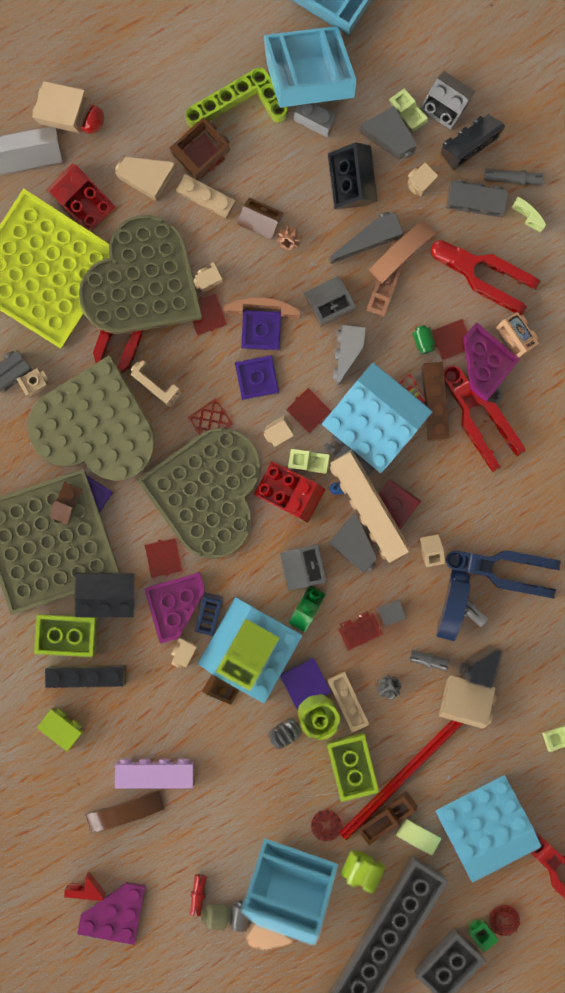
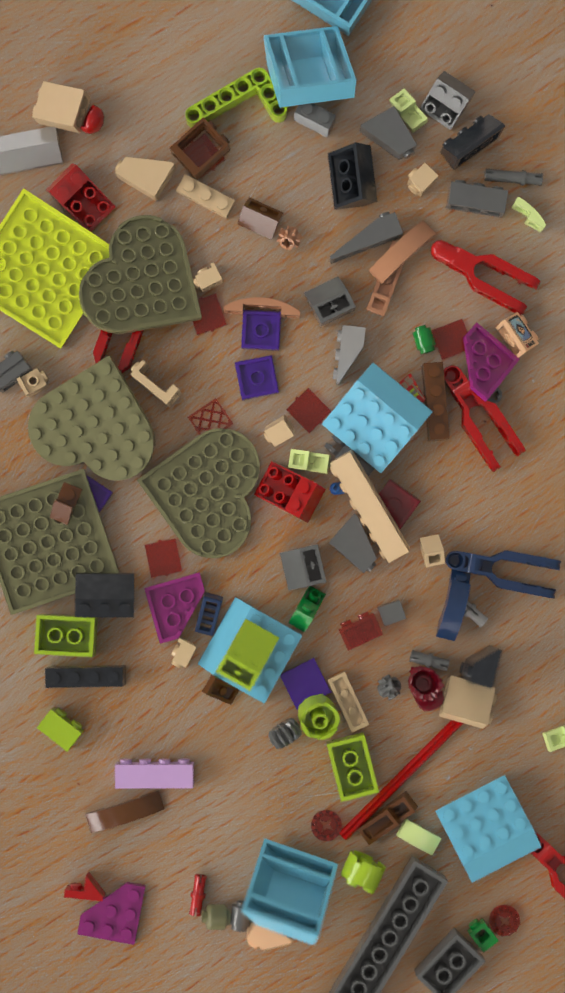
none -> dark red hair [408,665,445,711]

